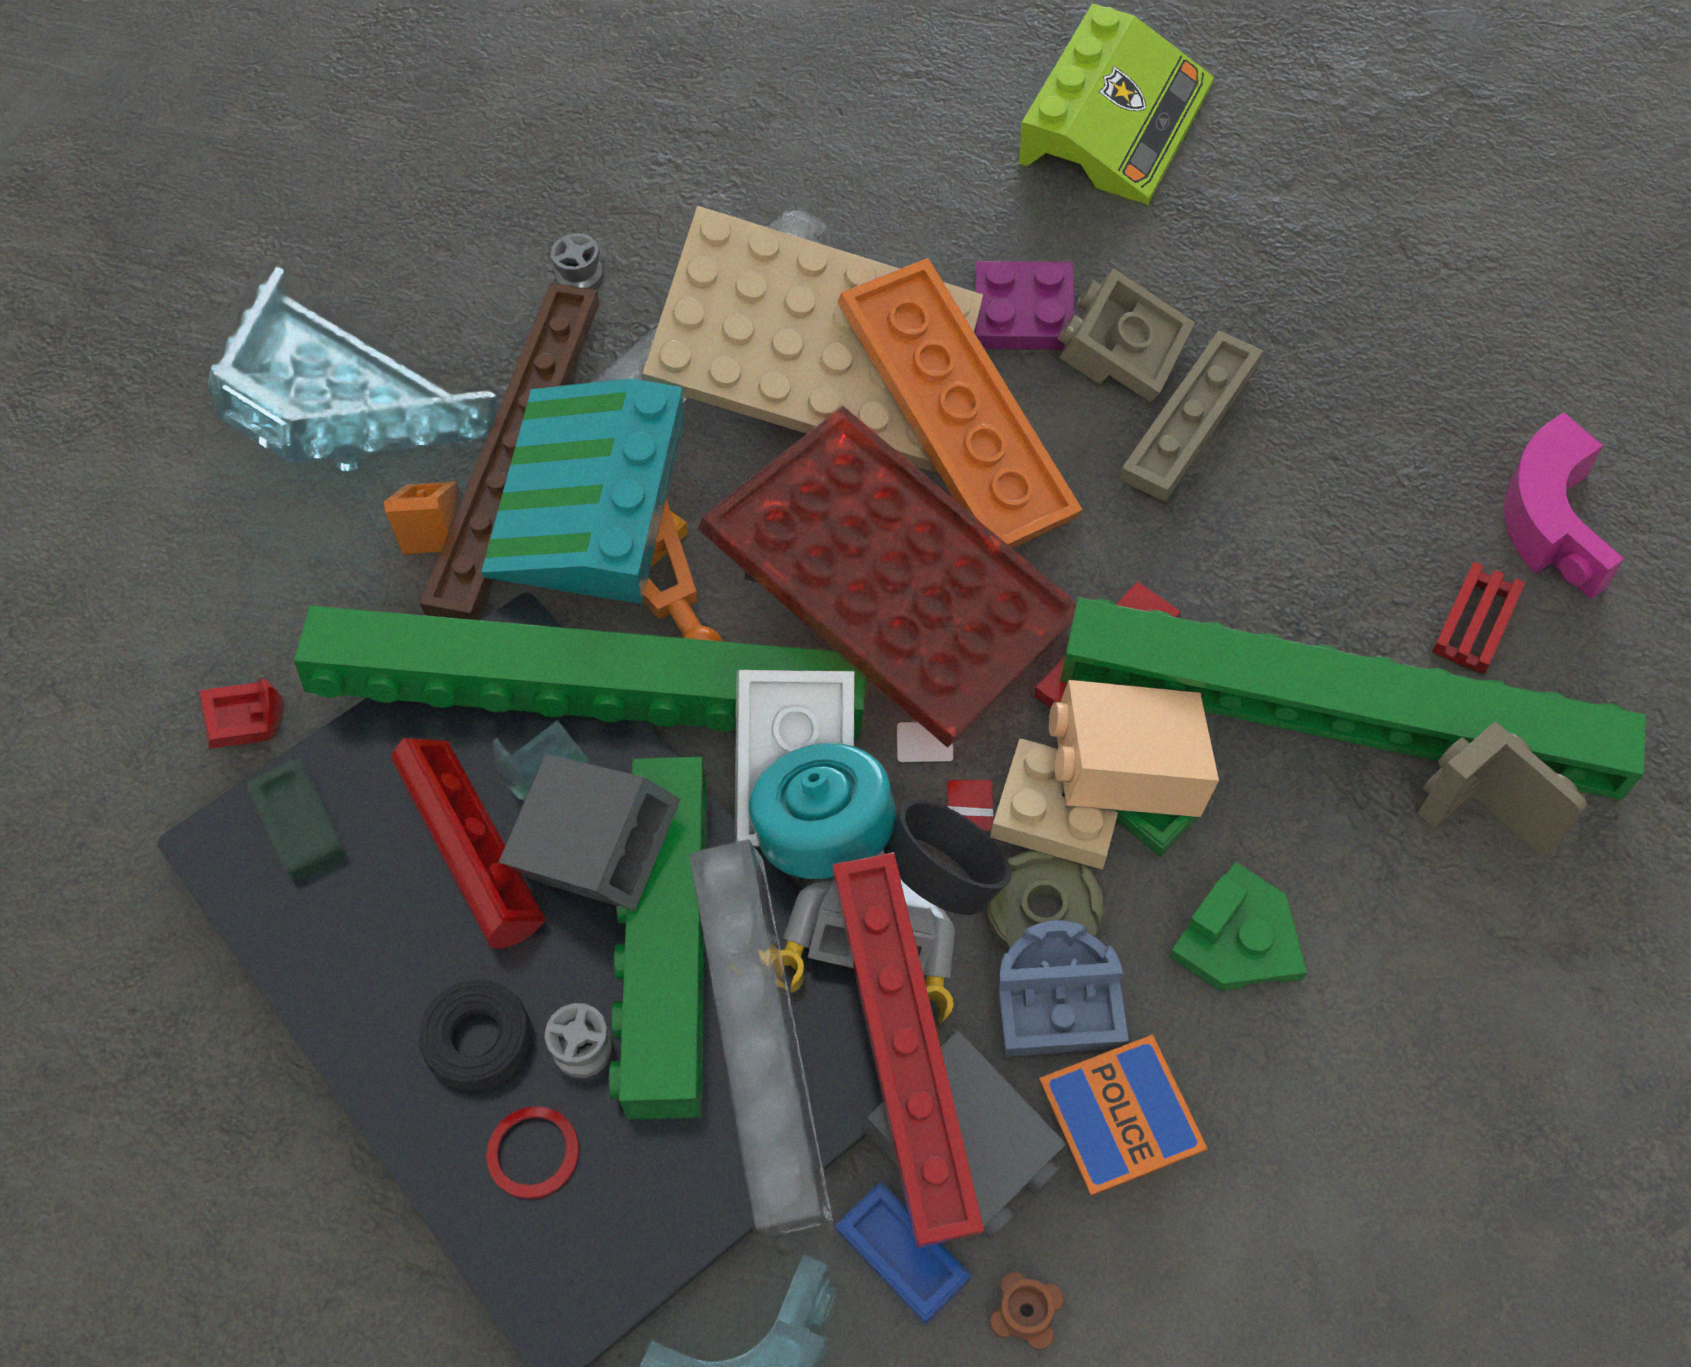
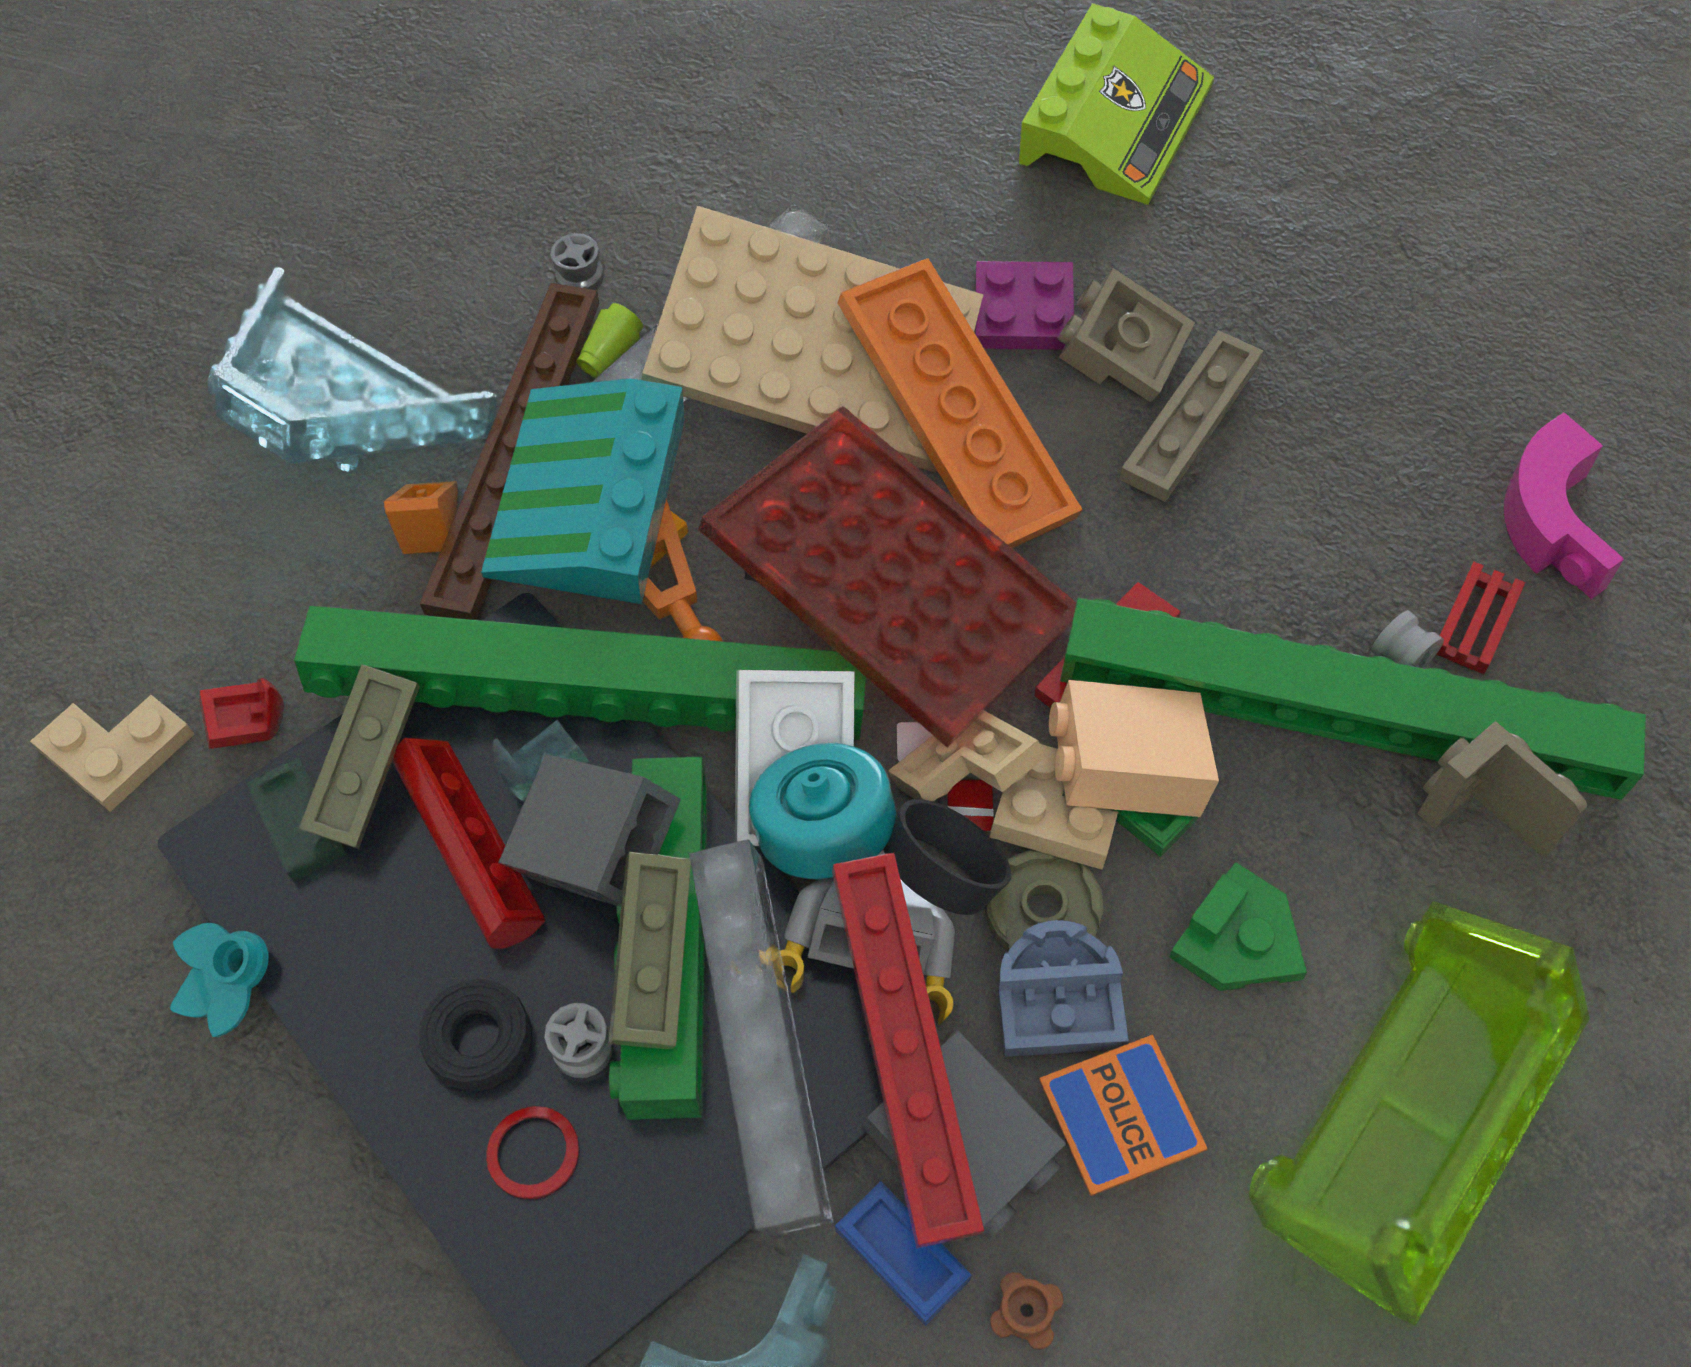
none -> tan plate [30,695,194,812]
none -> teal plate [170,923,269,1038]
none -> olive plate [299,664,420,849]
none -> lime cone [576,303,643,379]
none -> olive plate [608,852,691,1050]
none -> tan plate [888,704,1046,802]
none -> clear neon green windscreen [1248,901,1590,1326]
none -> light grey wheel [1371,610,1444,668]

